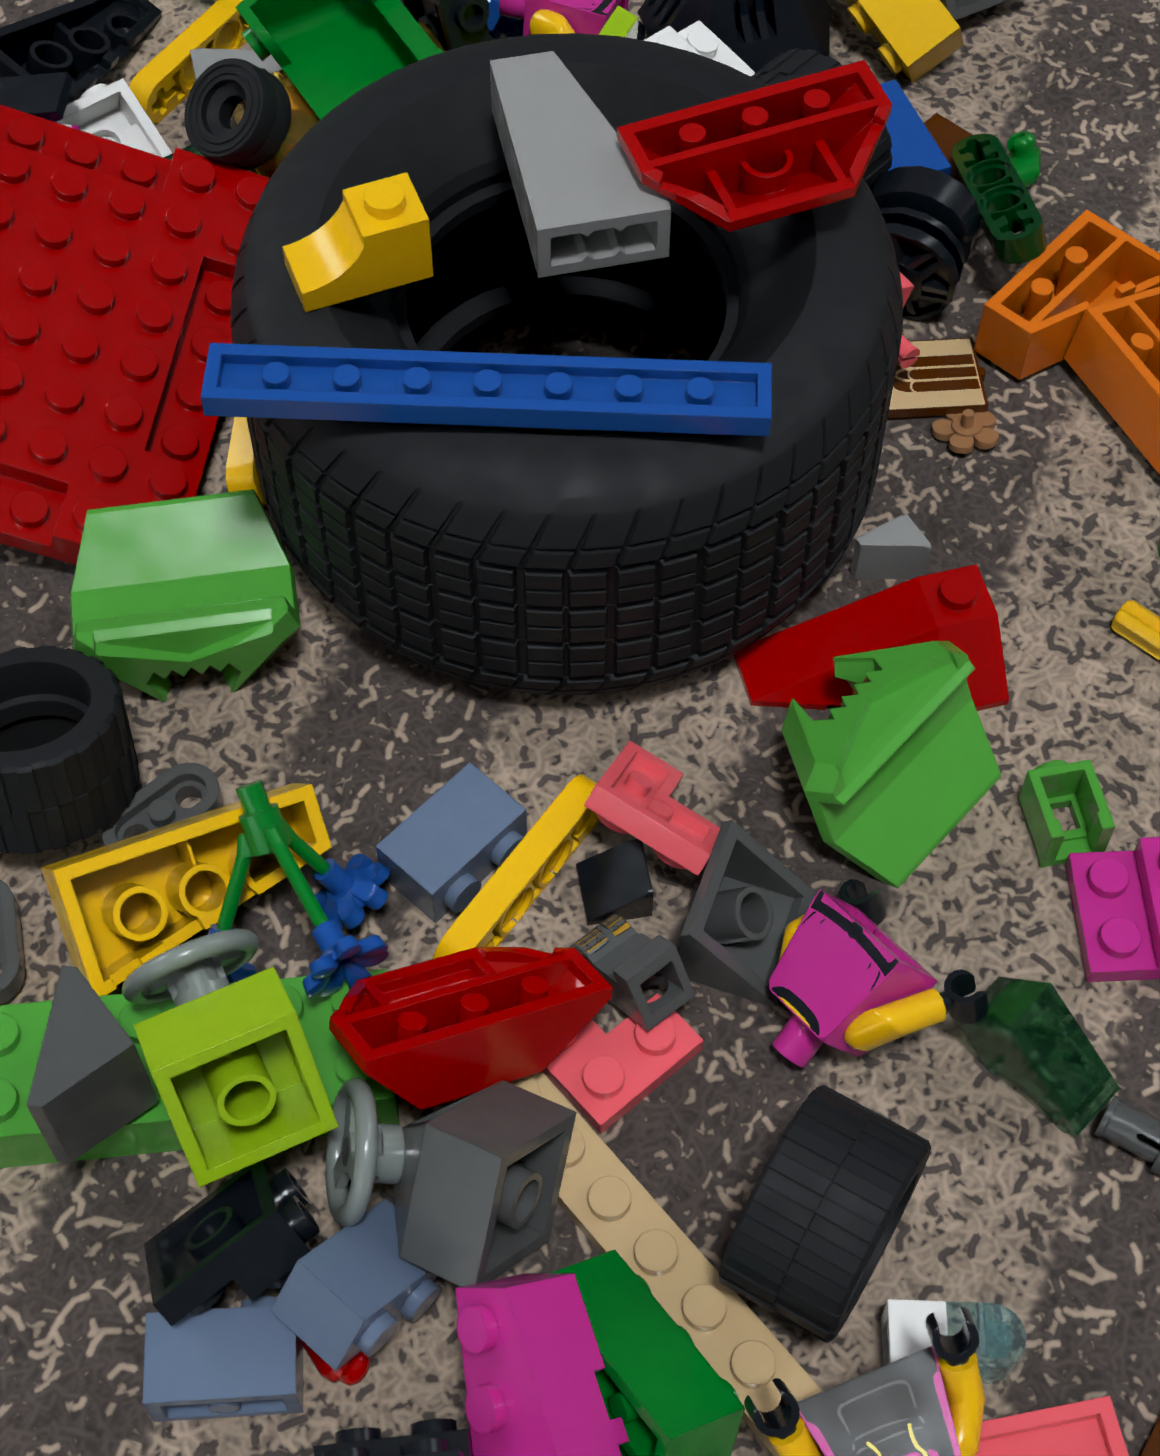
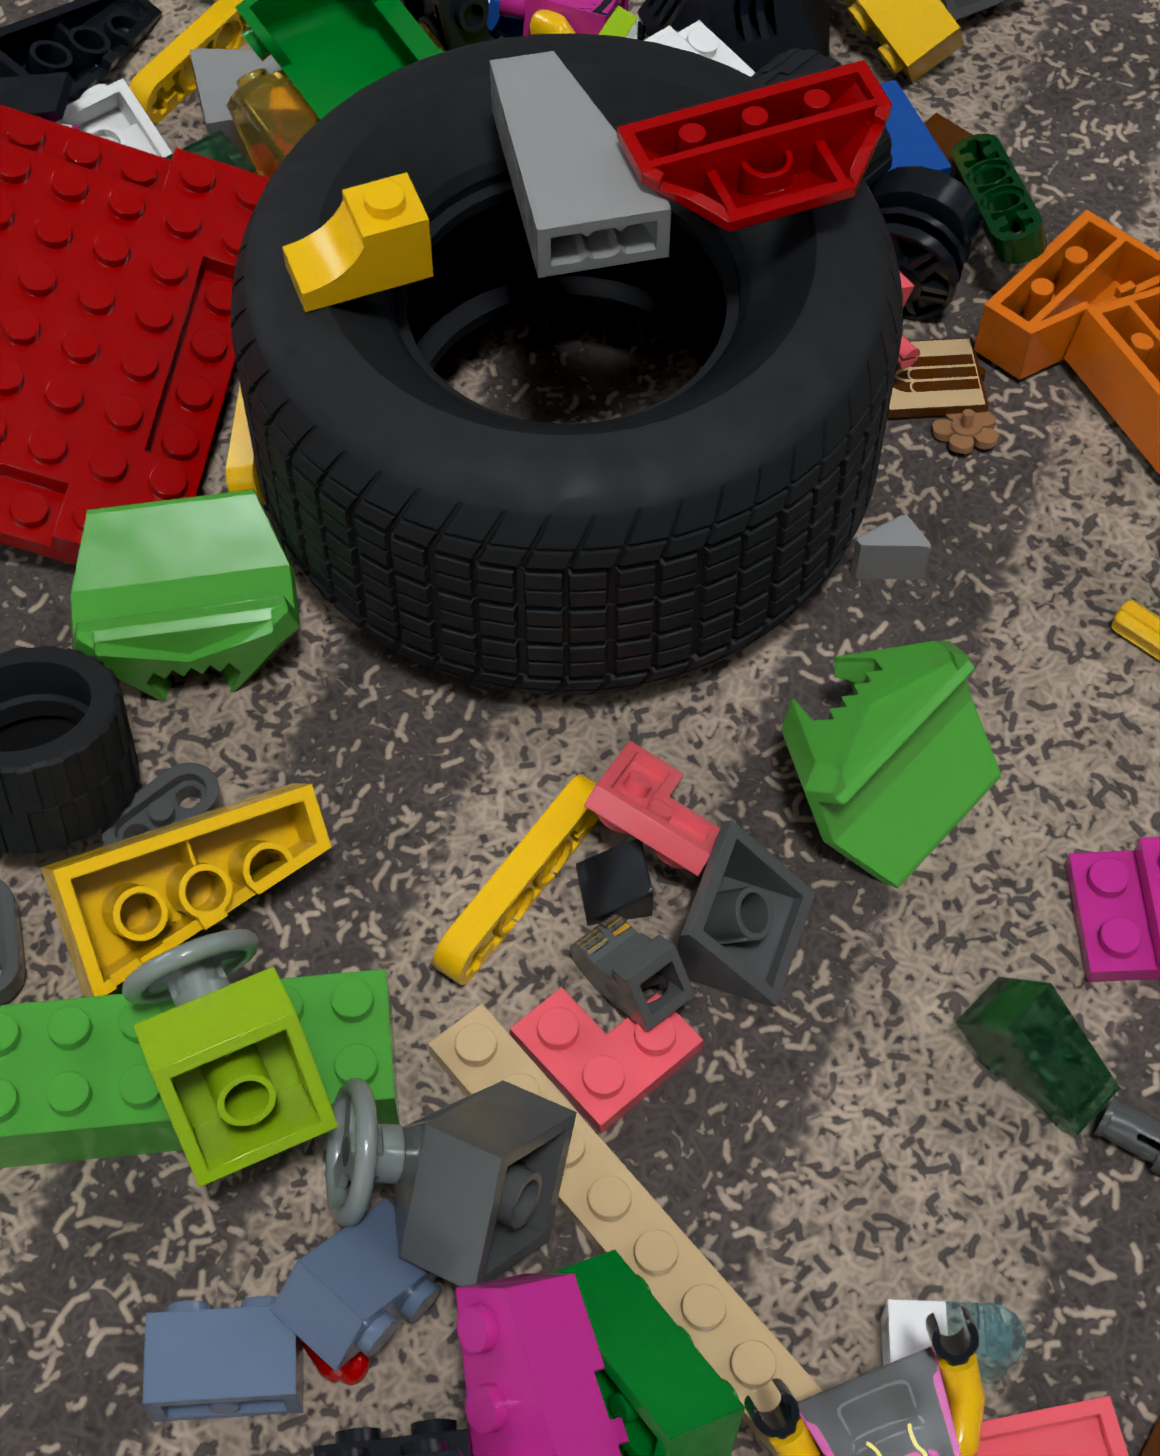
dark grey slope [26,965,158,1162] -> none
black plate [144,1160,320,1327] -> none
black tyre [184,58,291,170] -> none
blue plate [200,343,772,436] -> none
plant [208,780,390,998] -> none
red wedge [329,947,613,1110] -> none
sand blue brick [376,763,527,924] -> none
black tyre [718,1085,932,1343] -> none
red wedge [733,564,1009,711] -> none
torso [769,879,989,1068] -> none
green arm [1006,131,1041,188] -> none
bright green window [1019,759,1115,868] -> none

